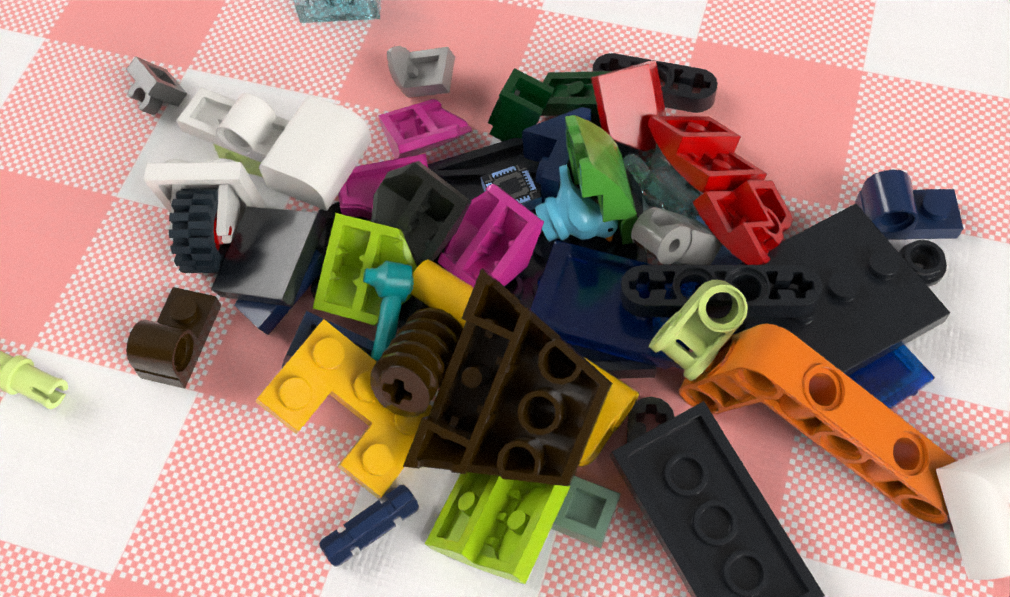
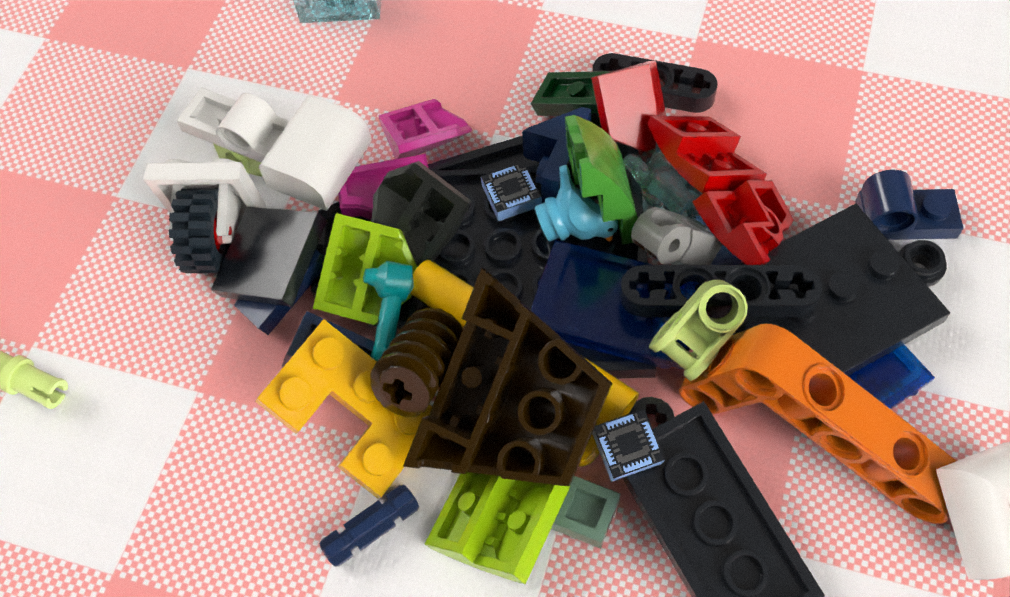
dark grey tile [126,57,187,115] -> none
dark brown plate [126,287,222,389] -> none
light grey plate [387,46,455,97] -> none
dark pink slope [438,184,544,287] -> none
dark green window [488,68,554,142] -> none
none -> tile [592,409,665,482]

